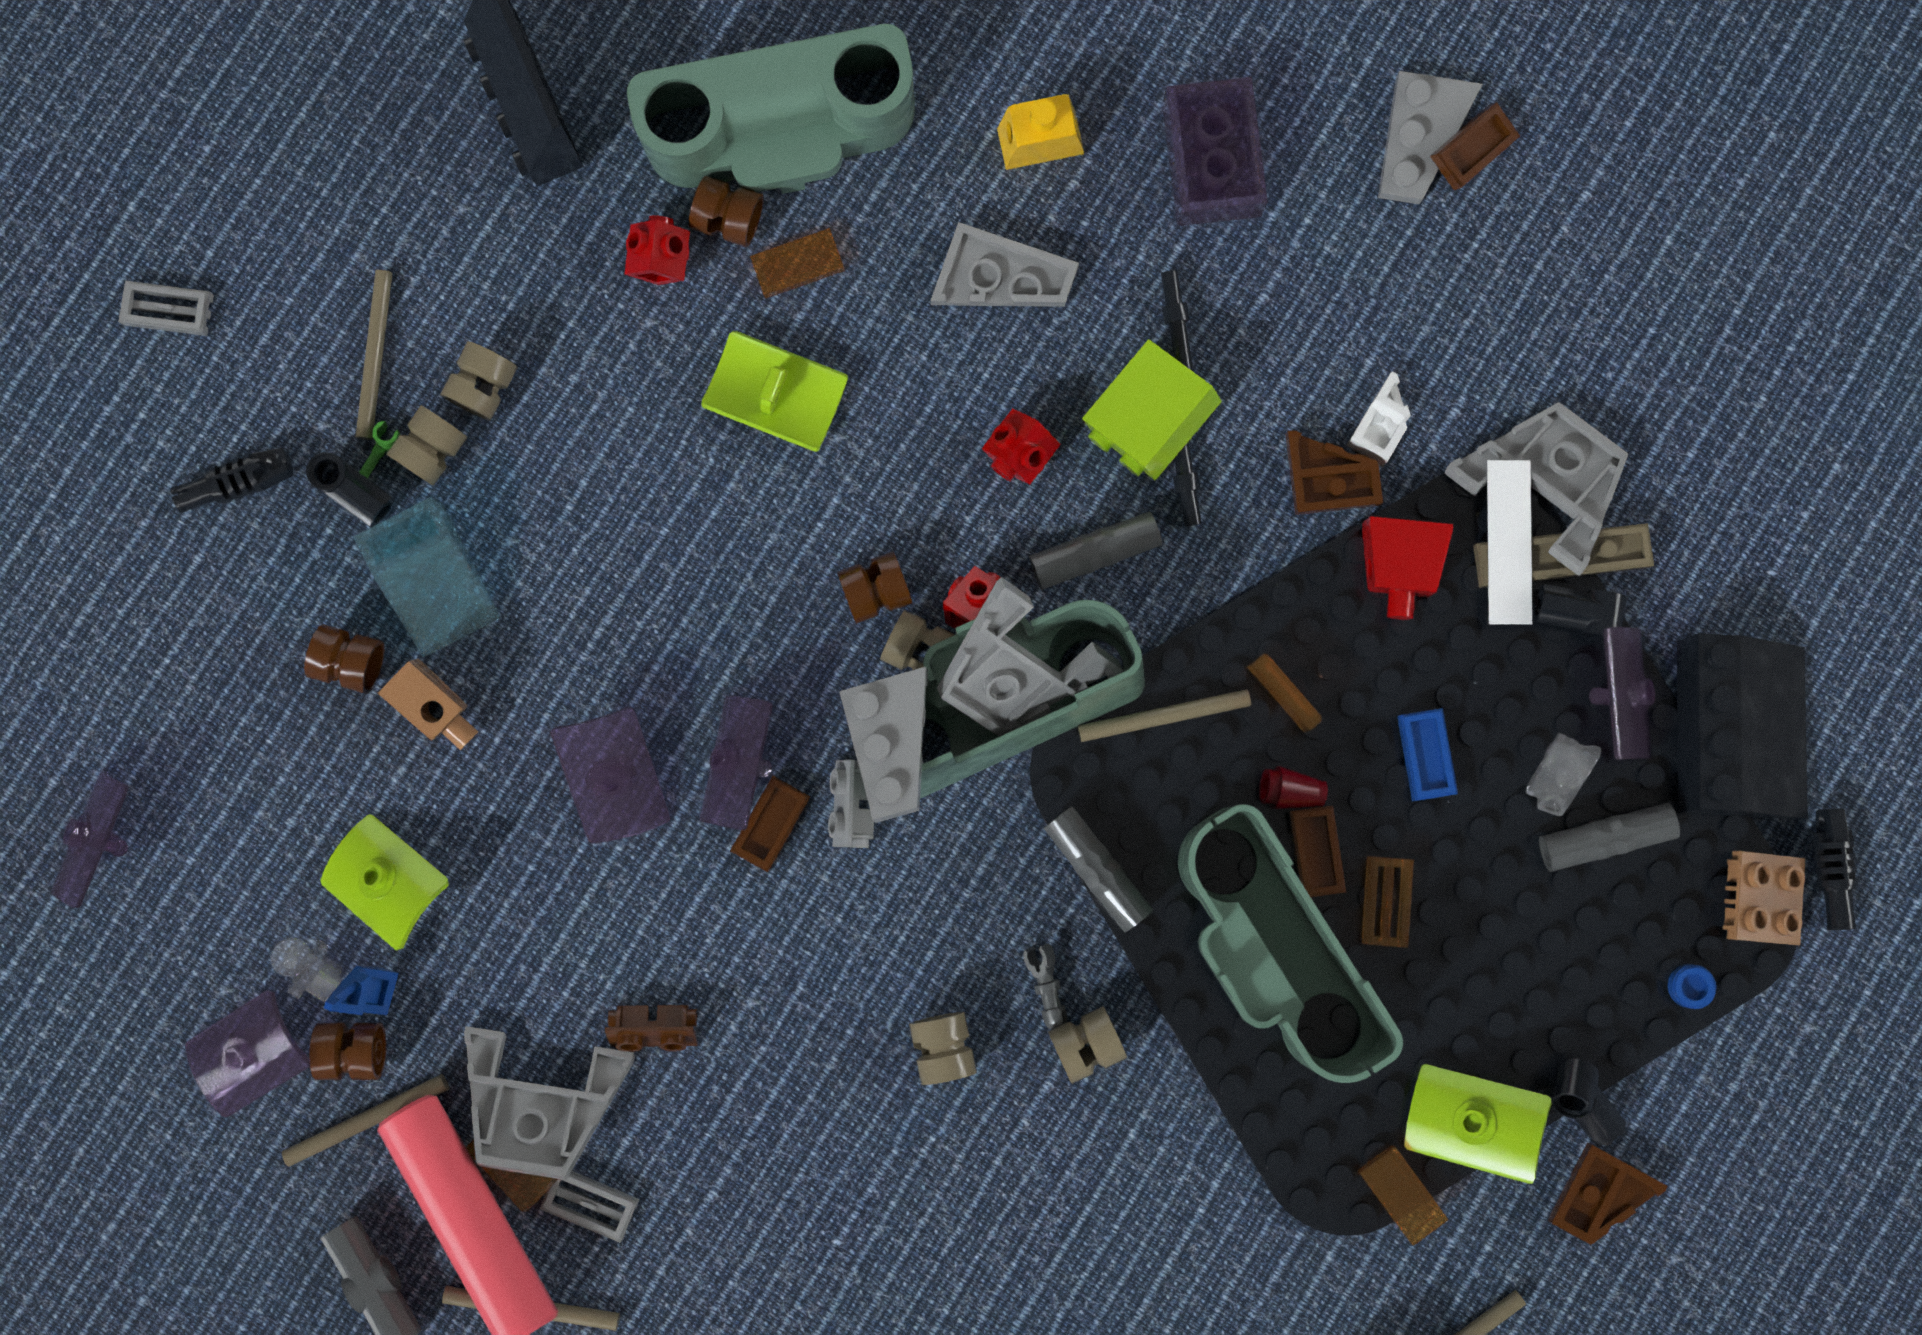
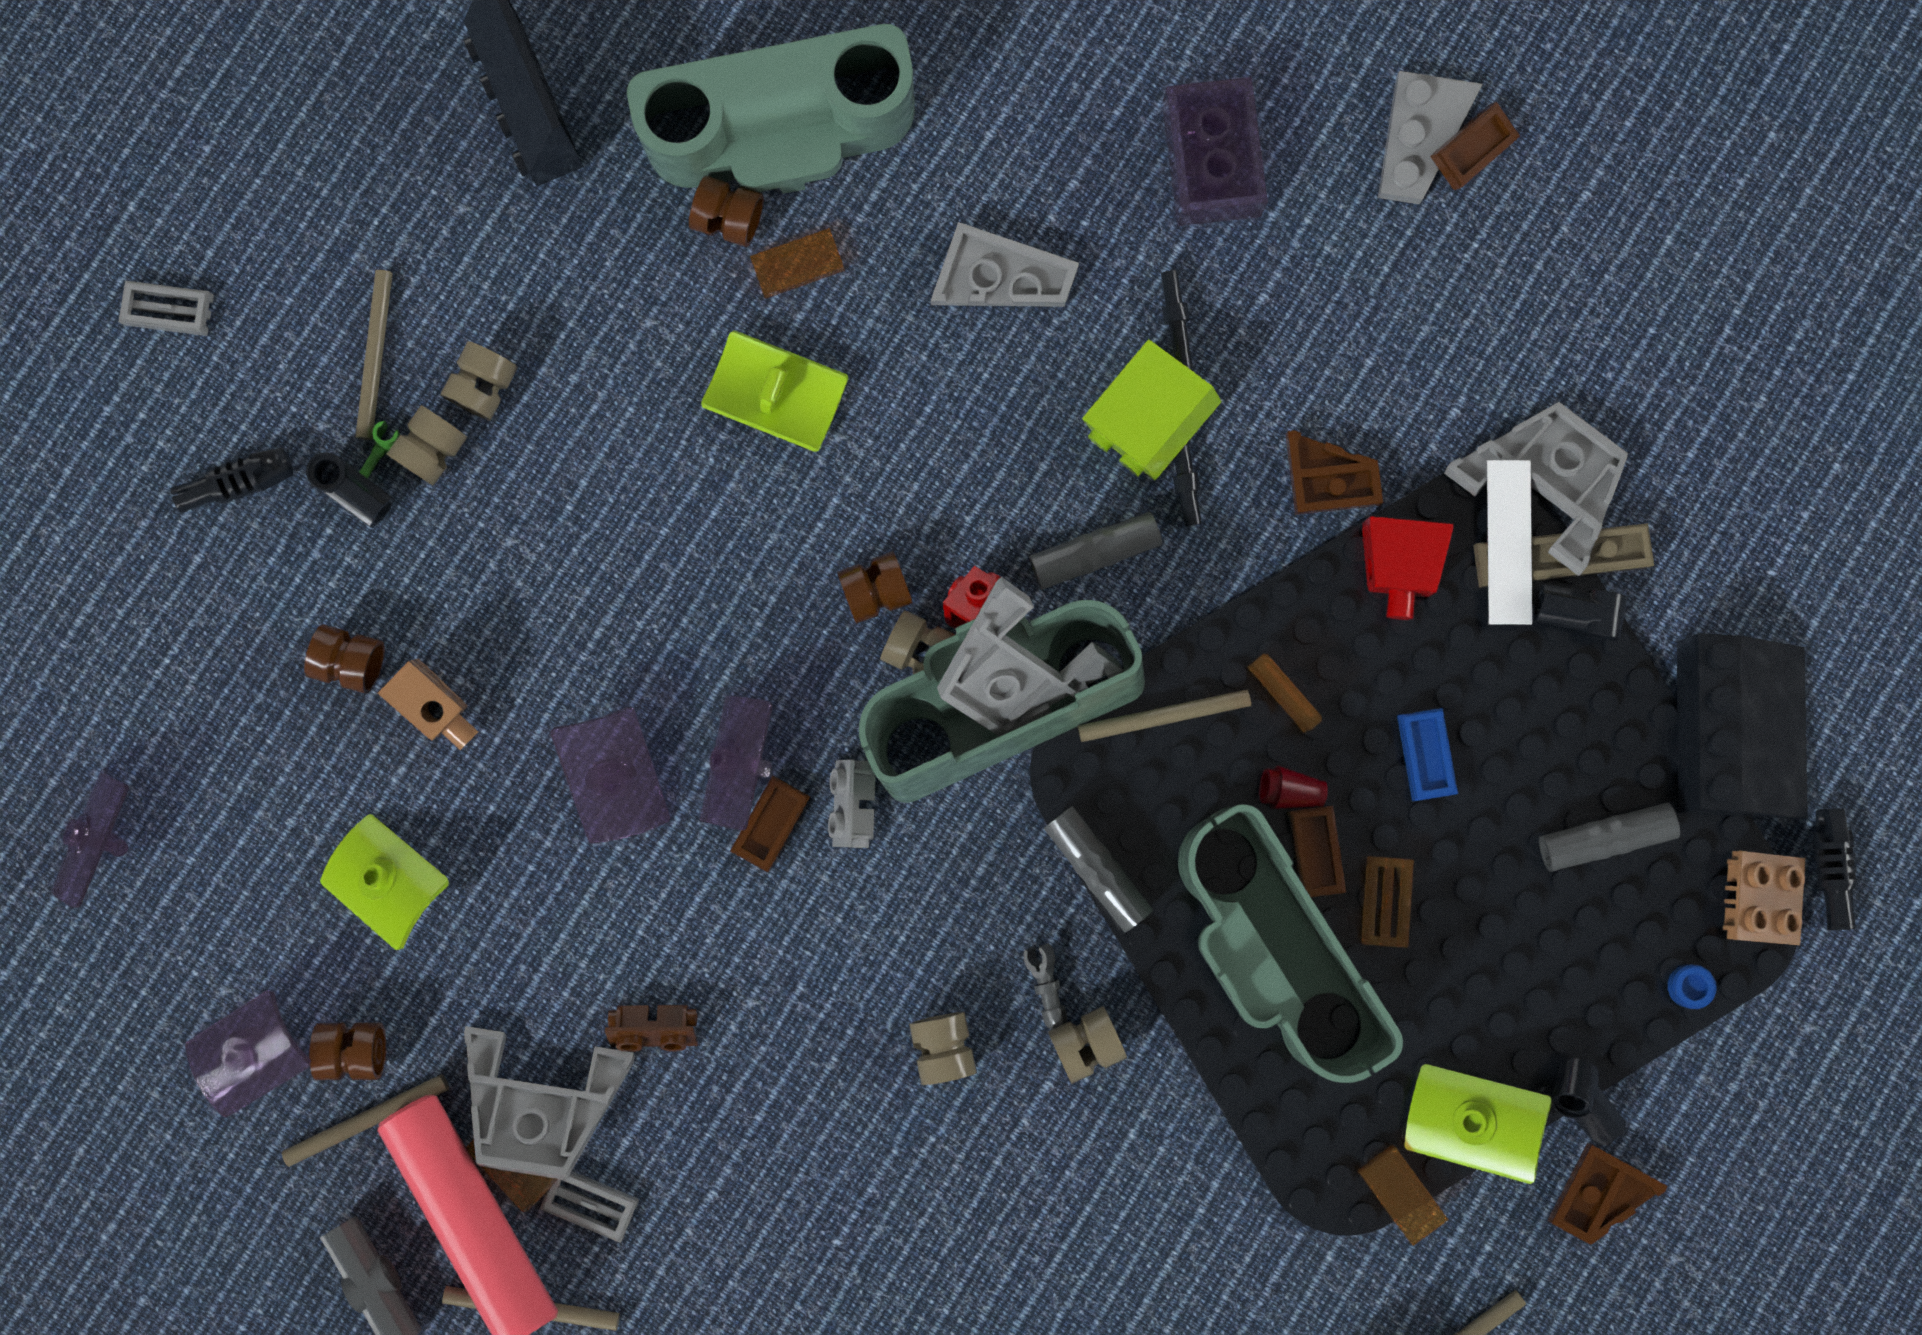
clear hips [271,938,342,1003] -> none
blue slope [324,965,399,1015] -> none
clear light blue slope [353,497,501,657] -> none
red brick [624,215,690,285] -> none
light grey wing [839,667,928,823] -> none
red brick [982,408,1061,485] -> none
yellow torso [997,94,1084,170] -> none
white slope [1347,371,1411,467] -> none
clear hips [1526,733,1601,816] -> none
clear purple shield [1589,627,1655,760] -> none

